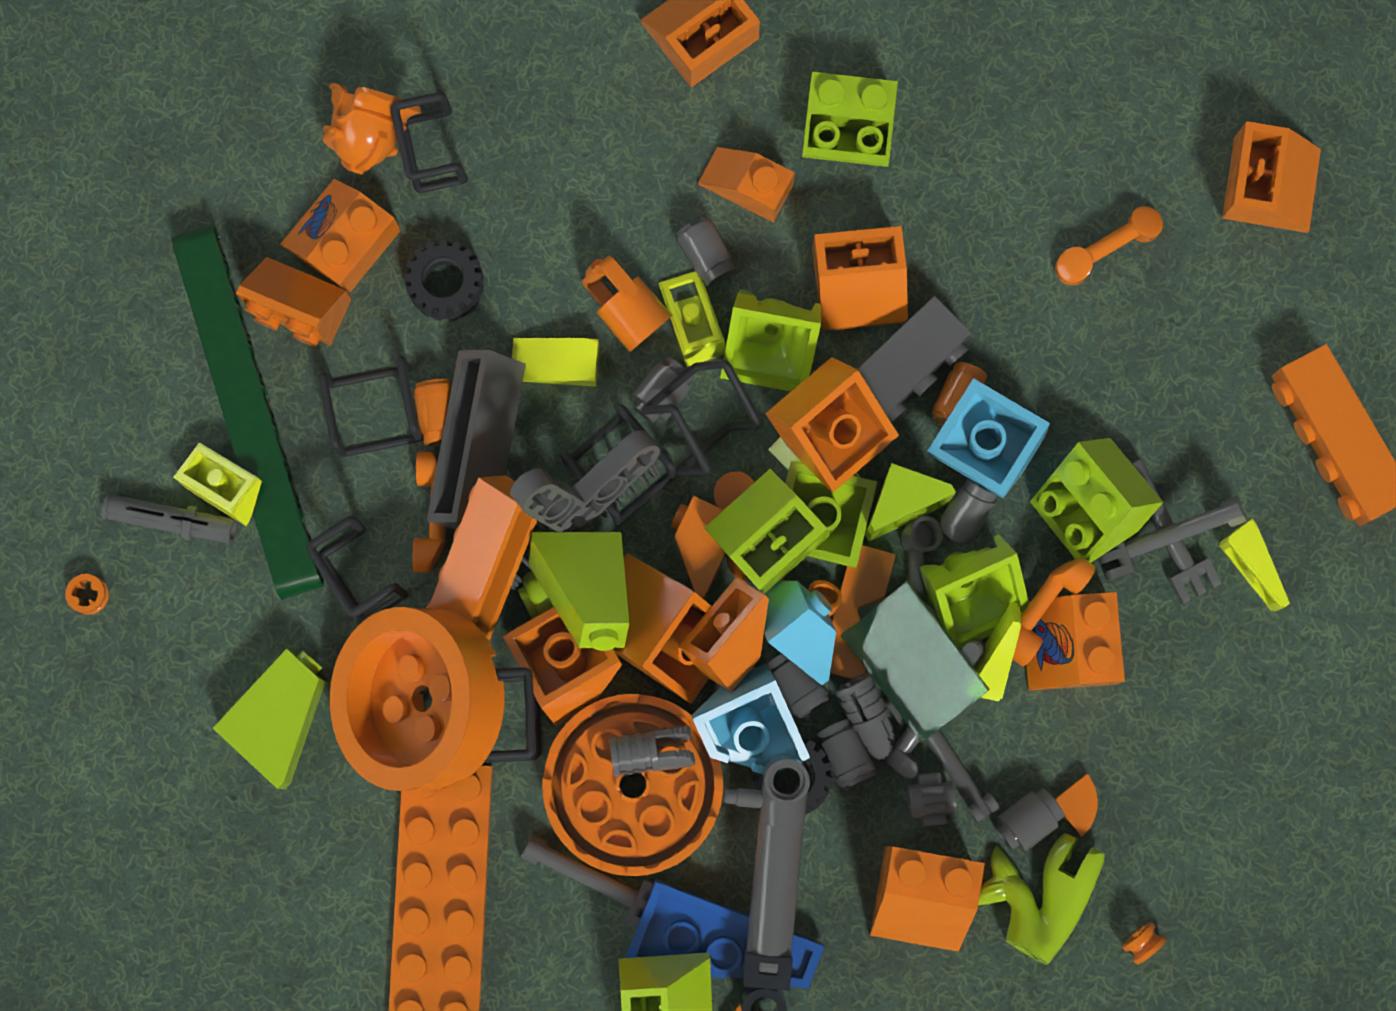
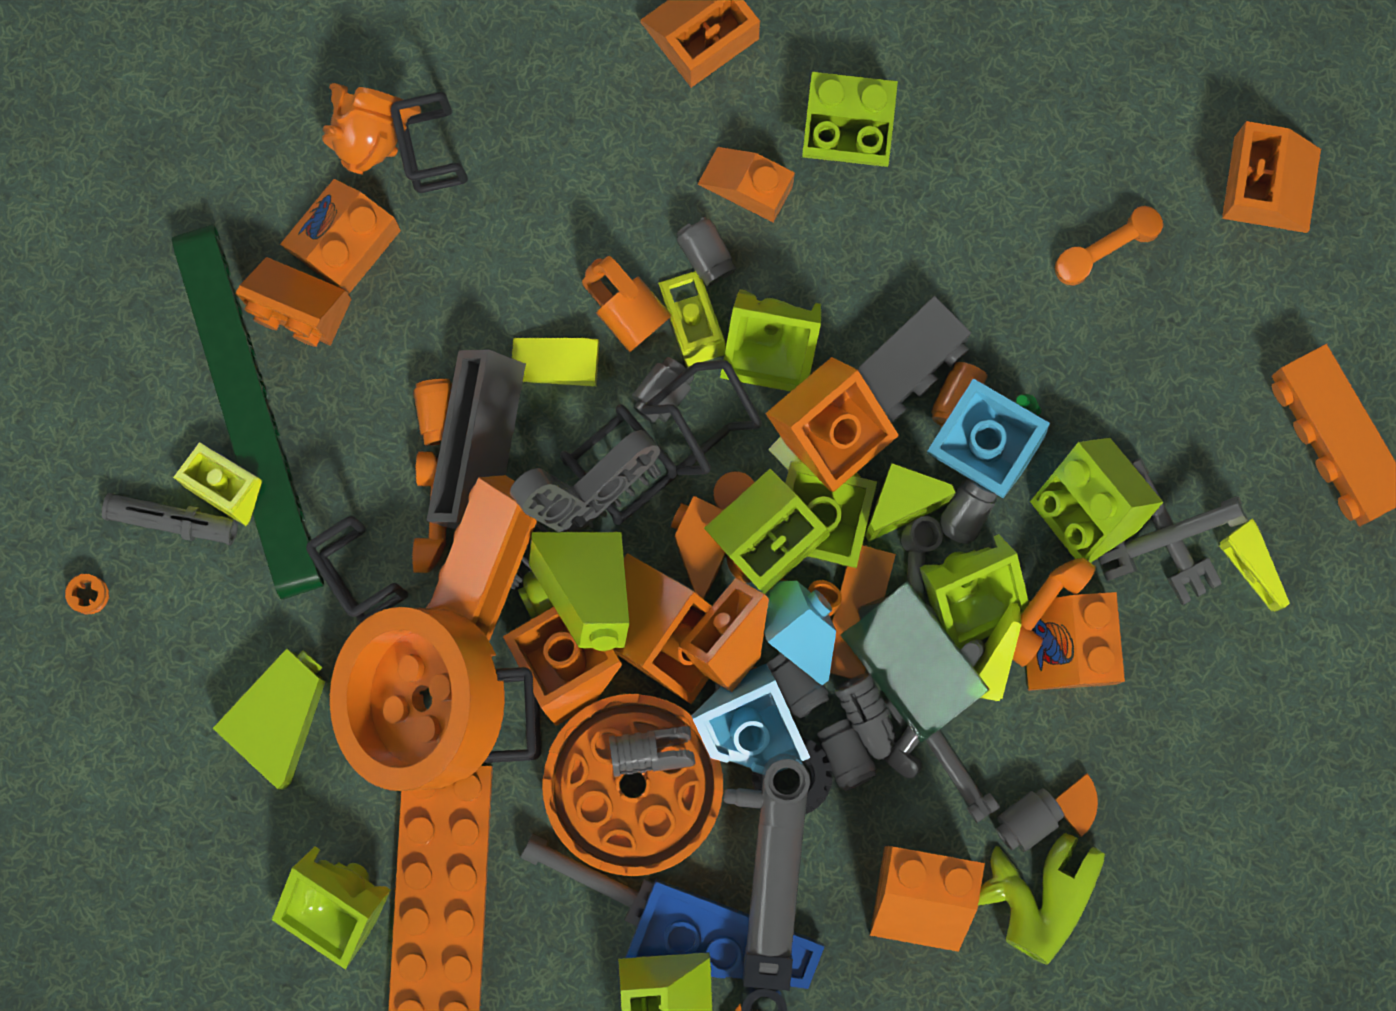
black piece [318,356,423,457] -> none
black tyre [404,239,484,321] -> none
orange slope [812,226,908,332] -> none
dark grey gear [907,772,956,827] -> none
orange bush [1121,921,1167,965] -> none
none -> lime brick [272,846,391,970]
none -> green hand [1016,394,1042,415]

